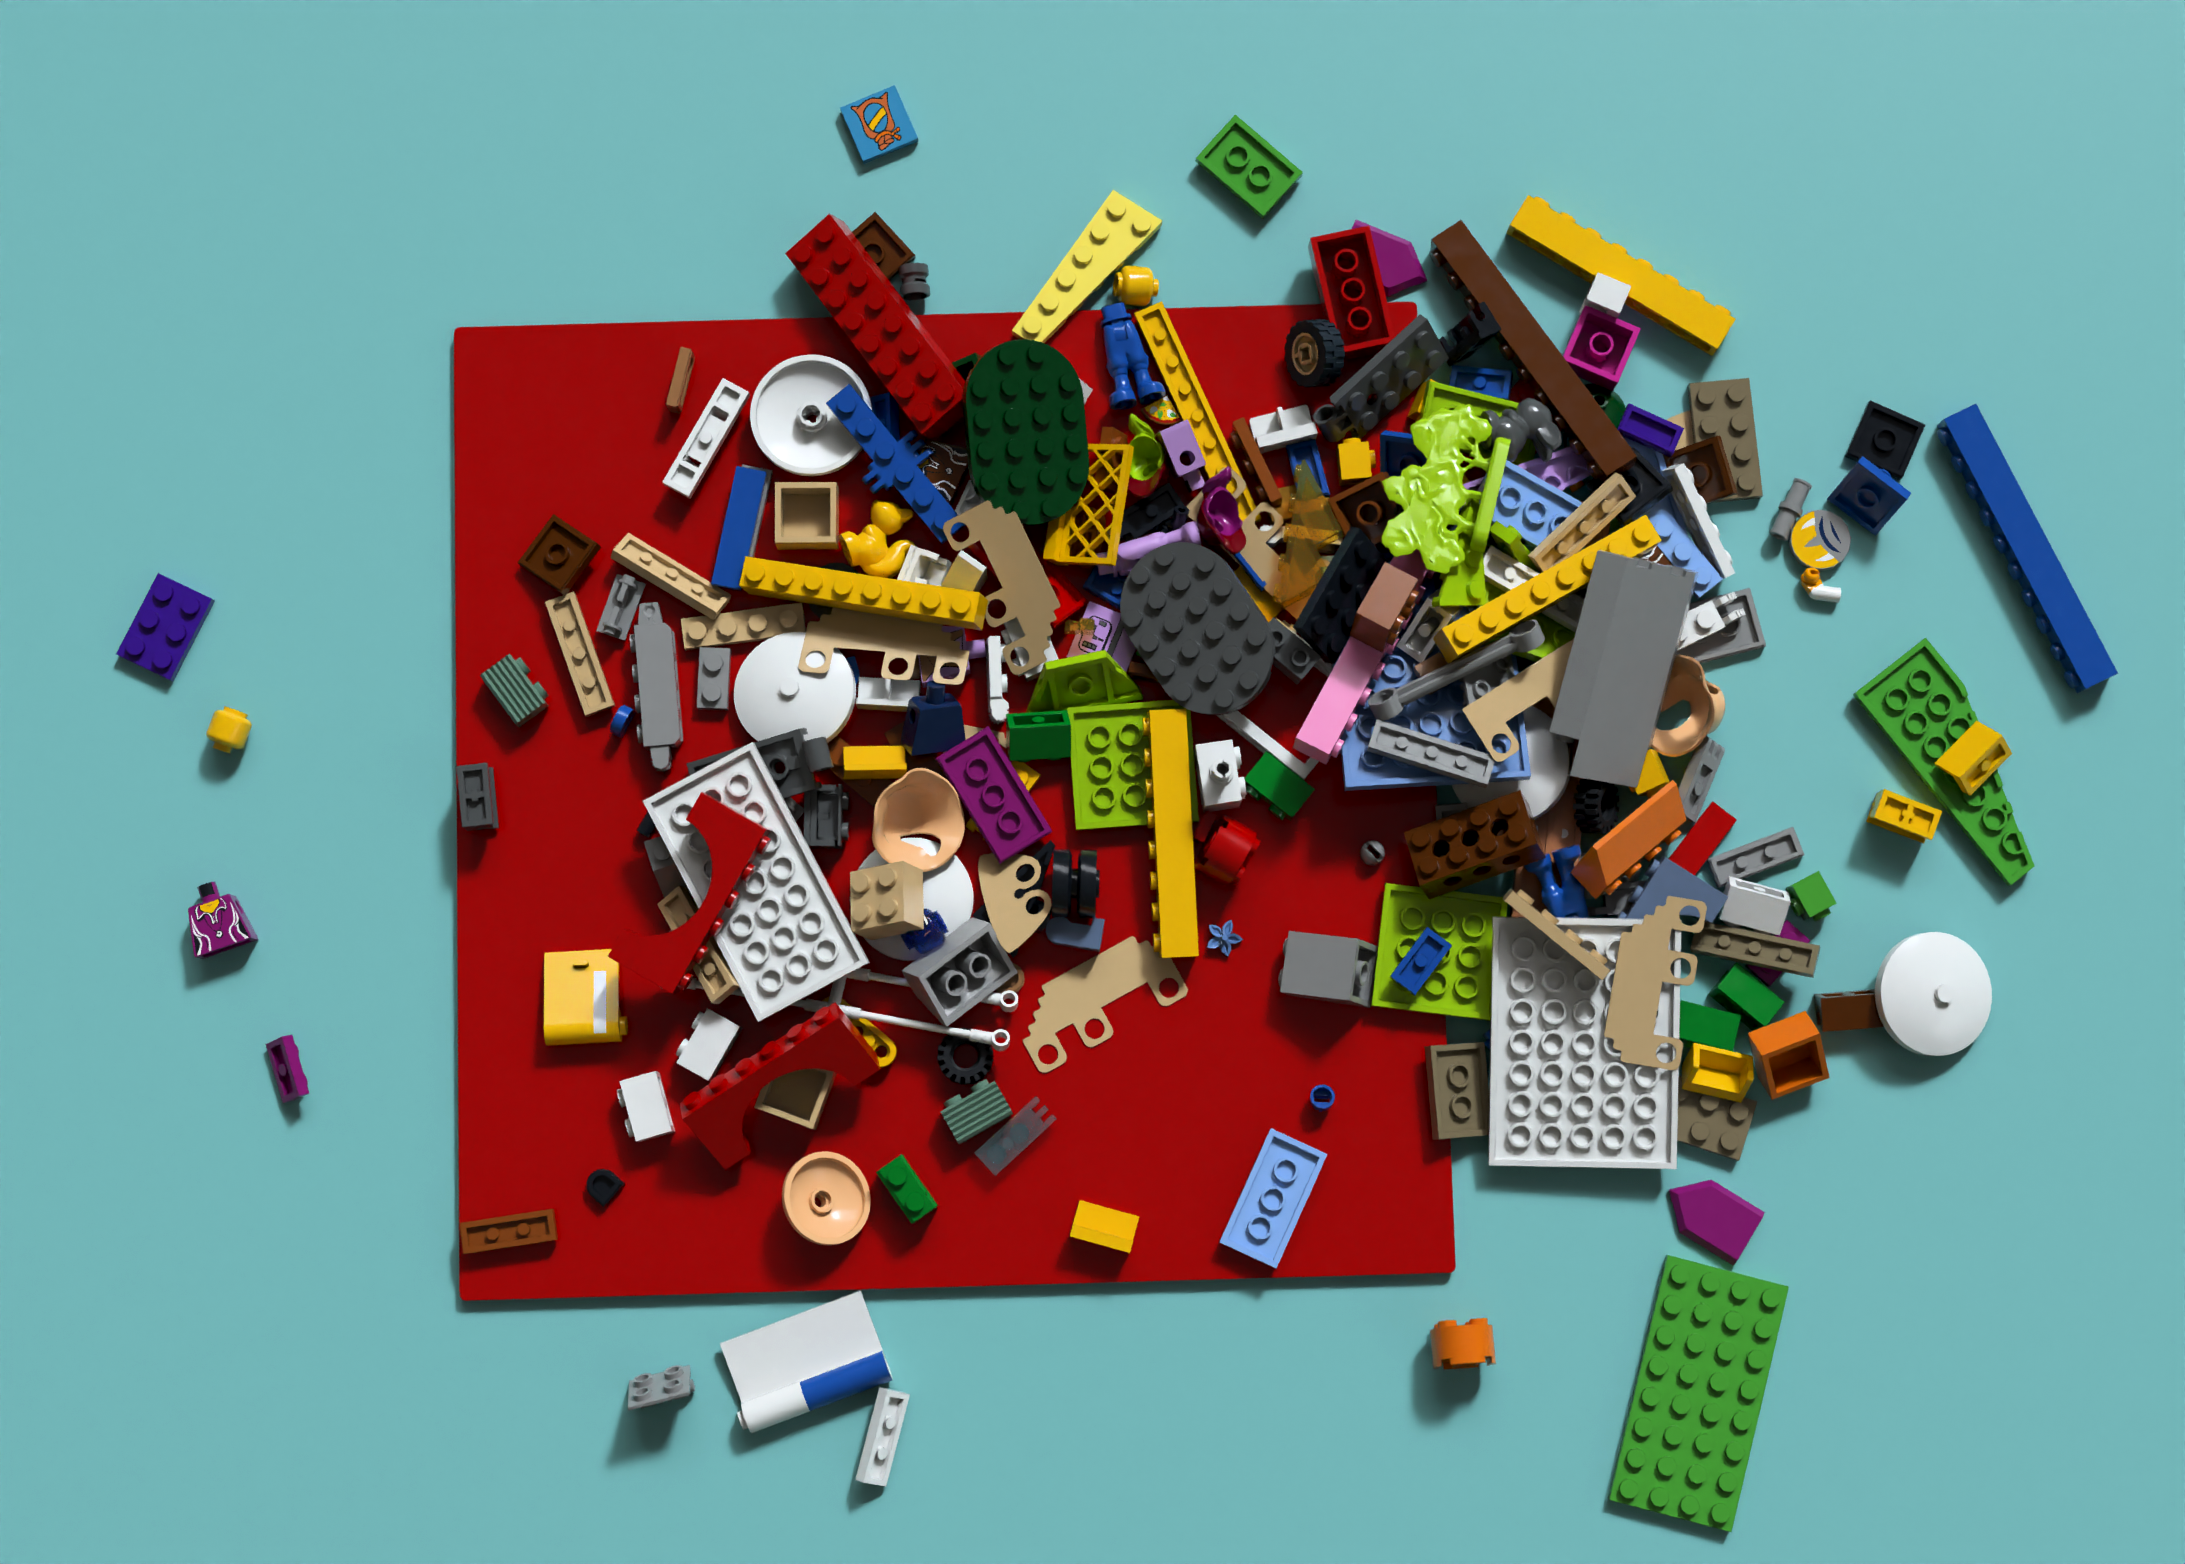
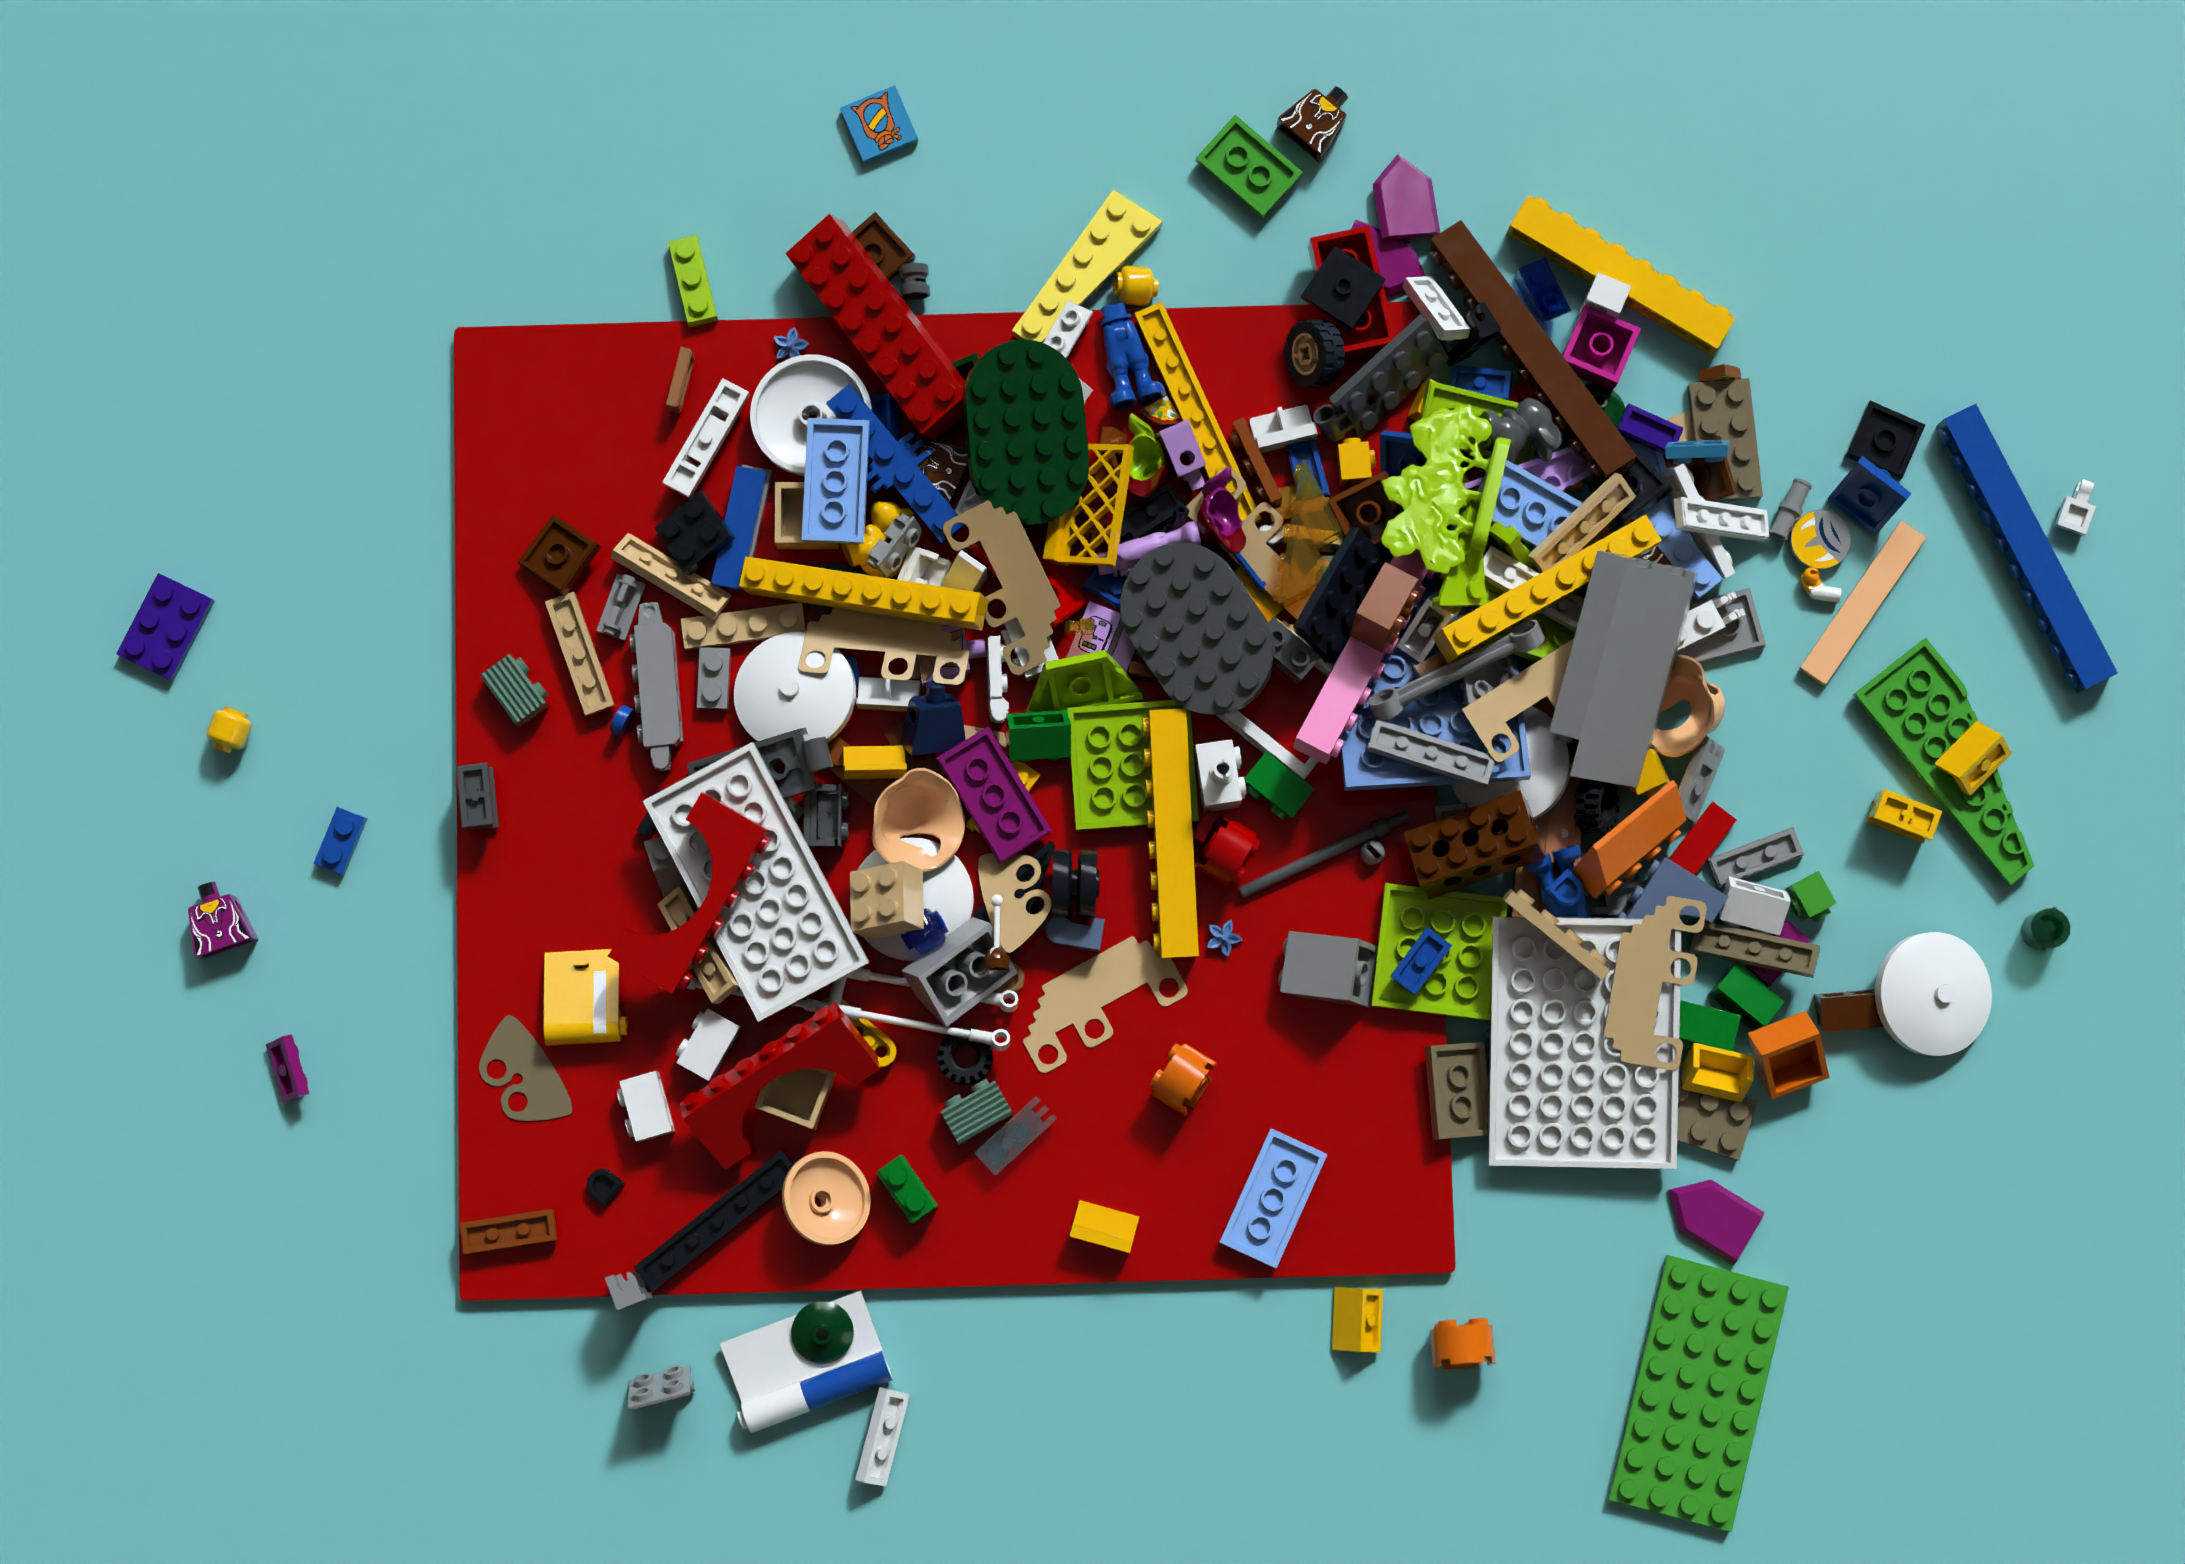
blue hinge [1309,1084,1335,1111] -> none
none -> blue plate [313,807,367,875]
none -> dark tan piece [479,1015,572,1121]
none -> light grey hinge [605,1271,654,1311]
none -> black plate [633,1150,794,1292]
none -> black plate [655,490,735,576]
none -> lime plate [668,235,718,328]
none -> medium blue plant [774,327,810,360]
none -> dark green dish [791,1301,854,1364]
none -> light blue plate [801,418,870,544]
none -> light grey hinge [866,513,923,578]
none -> hinge [984,894,1009,970]
none -> white hinge [1043,301,1093,358]
none -> orange brick [1150,1043,1218,1116]
none -> dark grey bar [1238,810,1411,898]
none -> reddish brown torso [1276,86,1348,163]
none -> black plate [1301,246,1386,331]
none -> yellow panel [1332,1287,1383,1352]
none -> magenta tile [1372,154,1440,241]
none -> white plate [1402,276,1471,341]
none -> clear blue slope [1514,256,1571,324]
none -> blue tile [1545,869,1583,907]
none -> dark azure plate [1665,440,1730,464]
none -> white tile [1673,497,1770,542]
none -> dark orange tile [1698,364,1741,382]
none -> light nougat tile [1799,520,1927,686]
none -> clear green piece [2021,907,2071,951]
none -> white plate [2054,479,2096,536]

